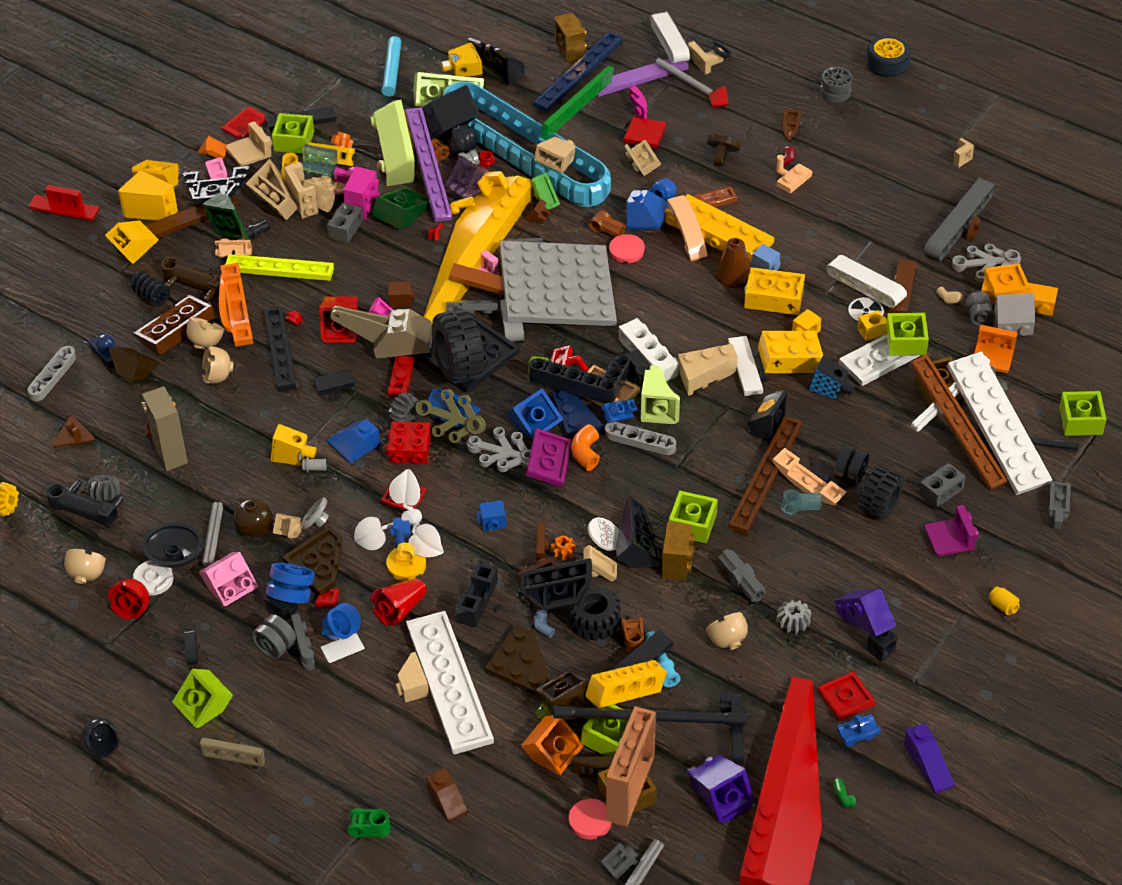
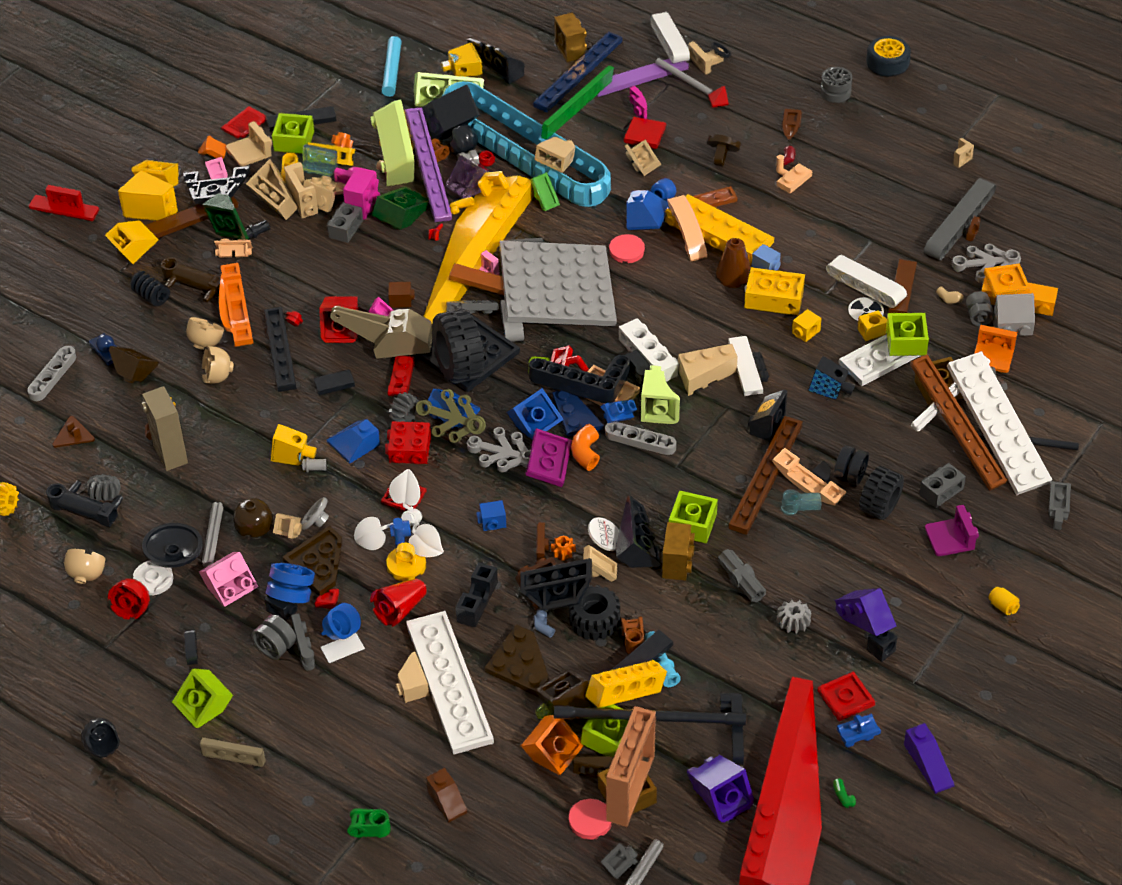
reddish brown slope [134,295,215,356] -> none
neon yellow plate [225,254,334,281] -> none
reddish brown tile [527,199,550,223] -> none
dark orange piece [588,210,626,237] -> none
tan cylinder [706,612,748,650] -> none
yellow piece [758,331,823,373] -> none
lime brick [1059,391,1107,436] -> none

